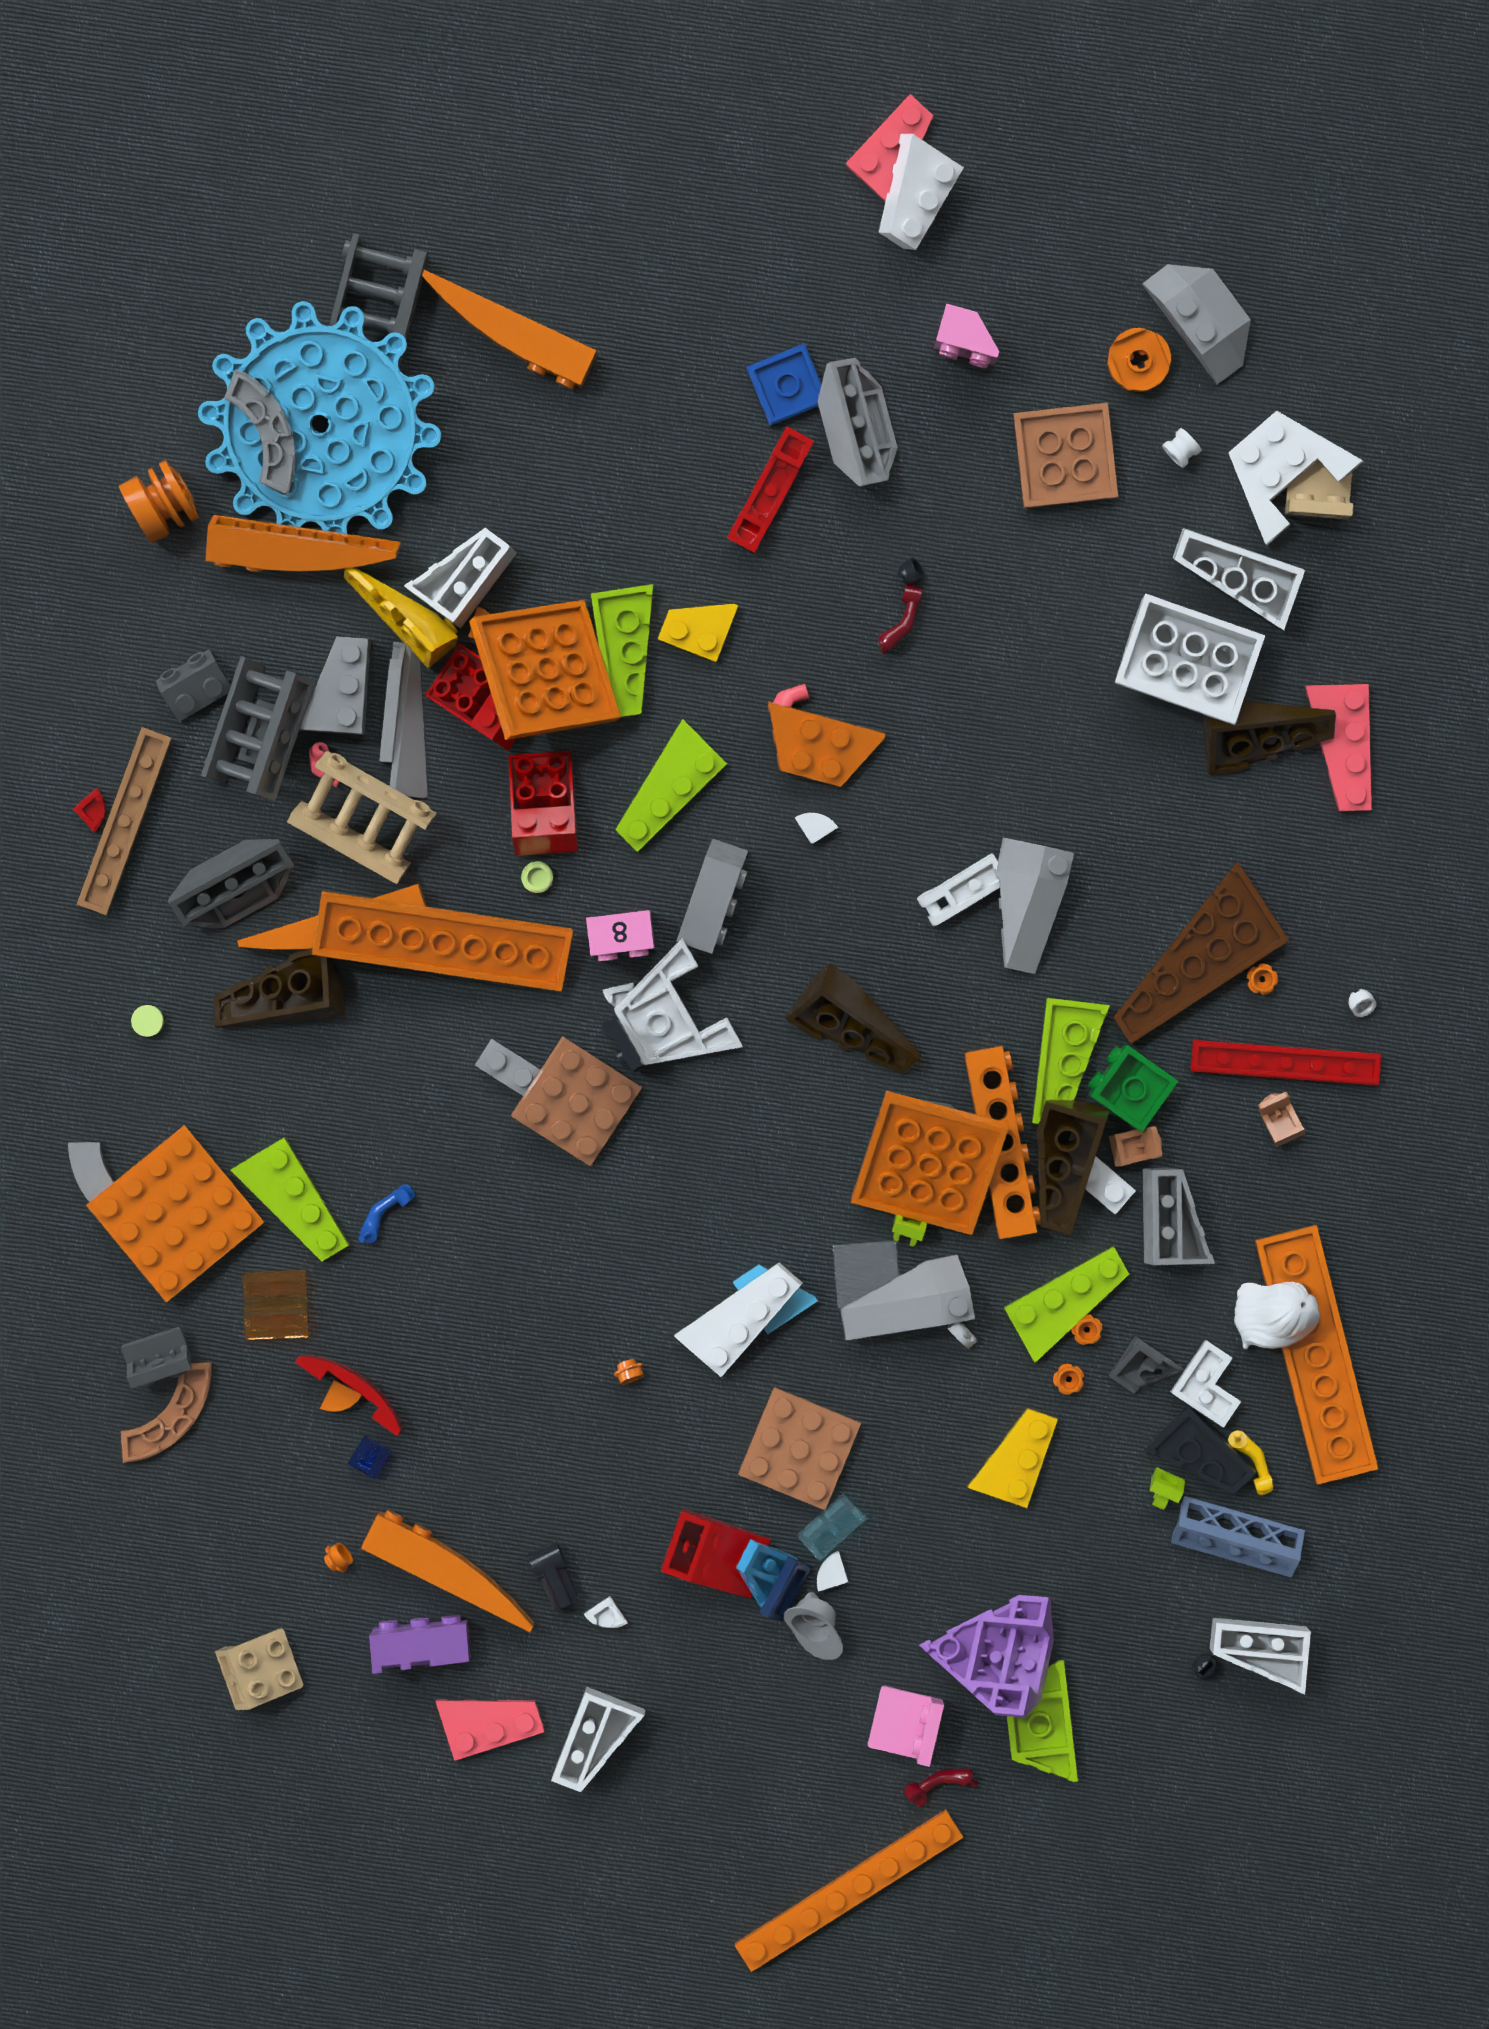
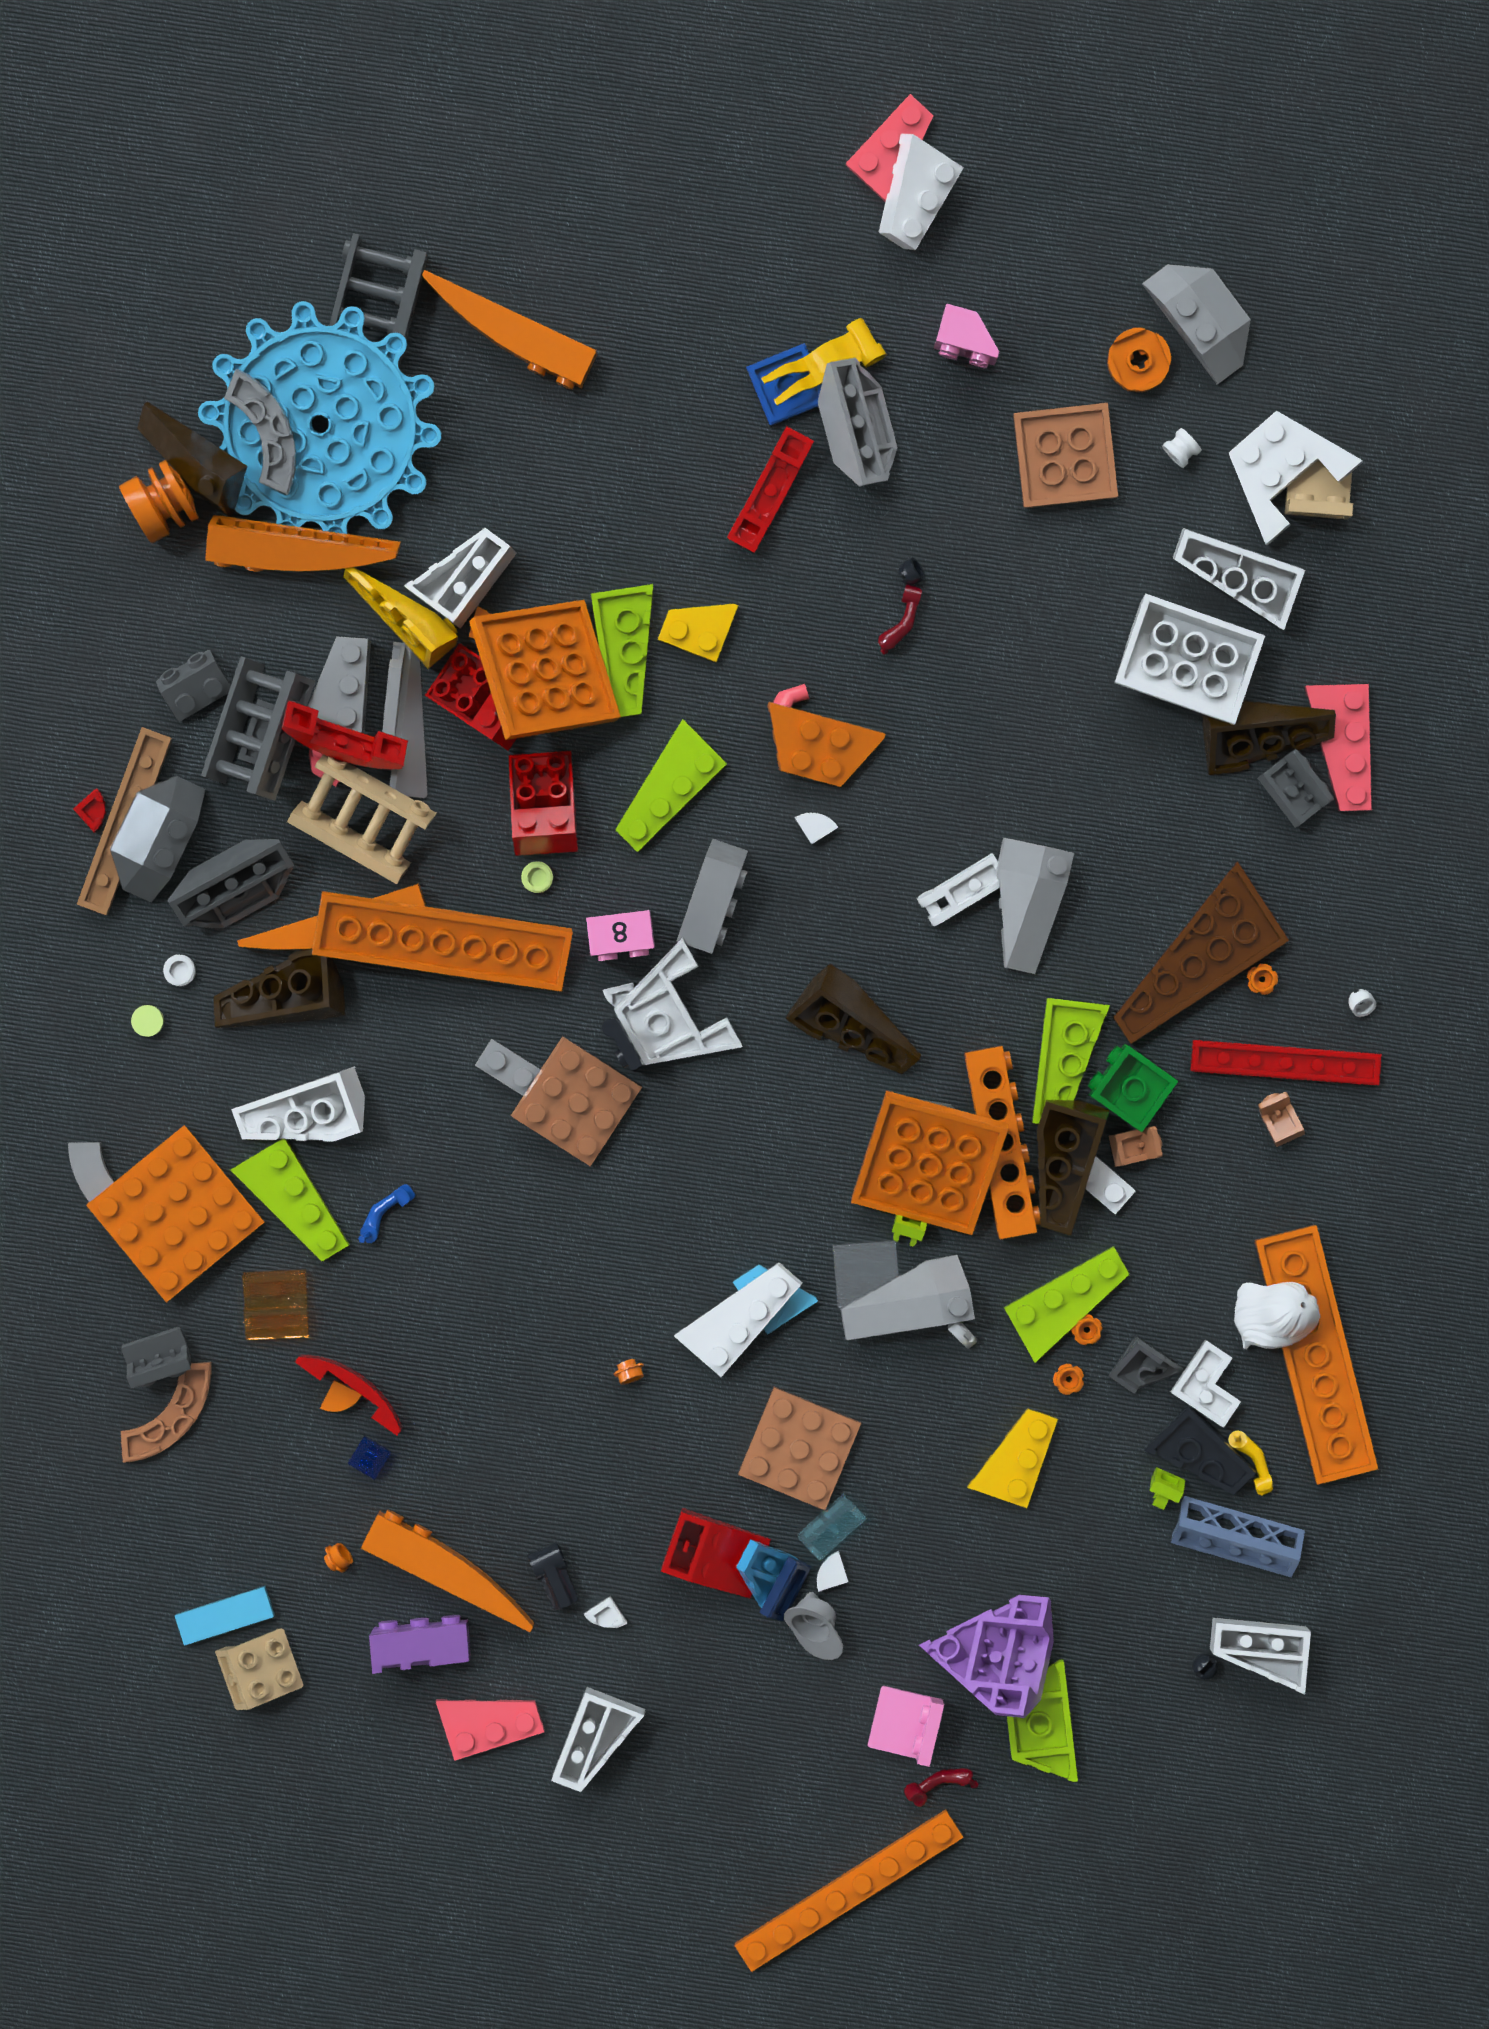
light grey wedge [1143,1168,1215,1265] -> none
none -> dark grey wedge [110,776,205,902]
none -> dark brown wedge [137,402,247,517]
none -> white tile [163,955,196,986]
none -> medium azure tile [175,1586,275,1645]
none -> white wedge [231,1067,365,1141]
none -> red slope [282,700,408,769]
none -> yellow flag [761,318,887,406]
none -> dark grey bracket [1257,749,1334,828]

